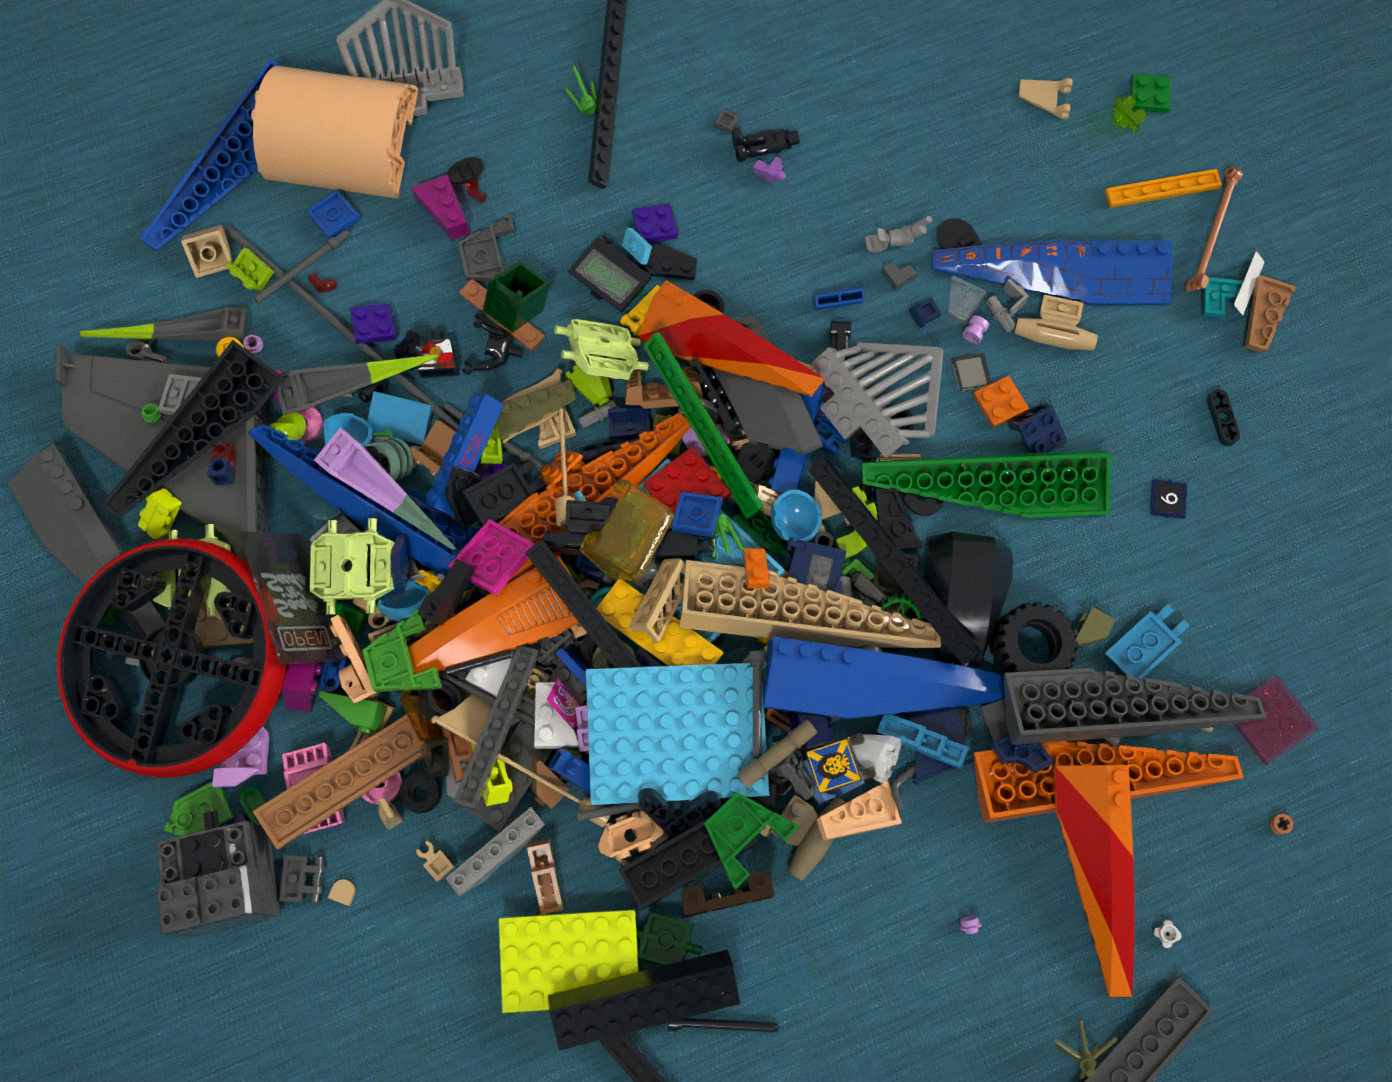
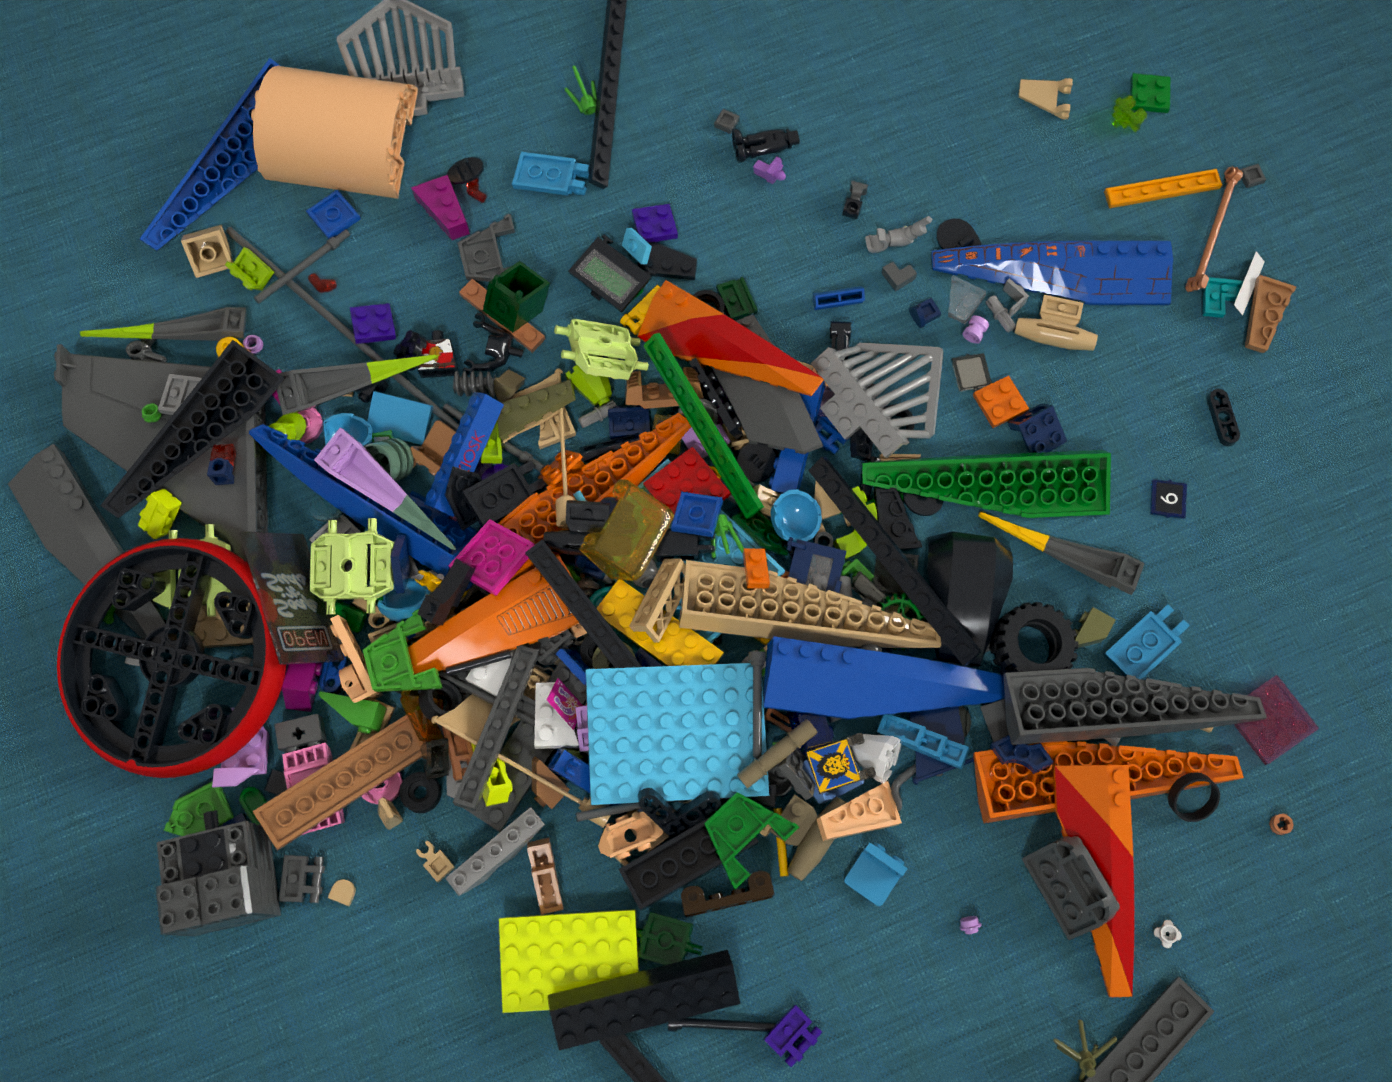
none -> black slope [264,769,287,795]
none -> dark grey brick [274,714,327,753]
none -> dark grey piece [453,371,496,397]
none -> dark tan tile [494,369,525,402]
none -> dark azure tile [512,152,589,196]
none -> dark green plate [716,277,758,321]
none -> dark purple plate [763,1004,823,1067]
none -> yellow bar [773,808,789,877]
none -> leg [842,180,868,219]
none -> dark azure bracket [844,842,908,907]
none -> dark grey plate [978,512,1145,595]
none -> dark grey plate [1022,836,1120,940]
none -> black tyre [1168,772,1220,822]
none -> dark grey tile [1240,164,1266,188]

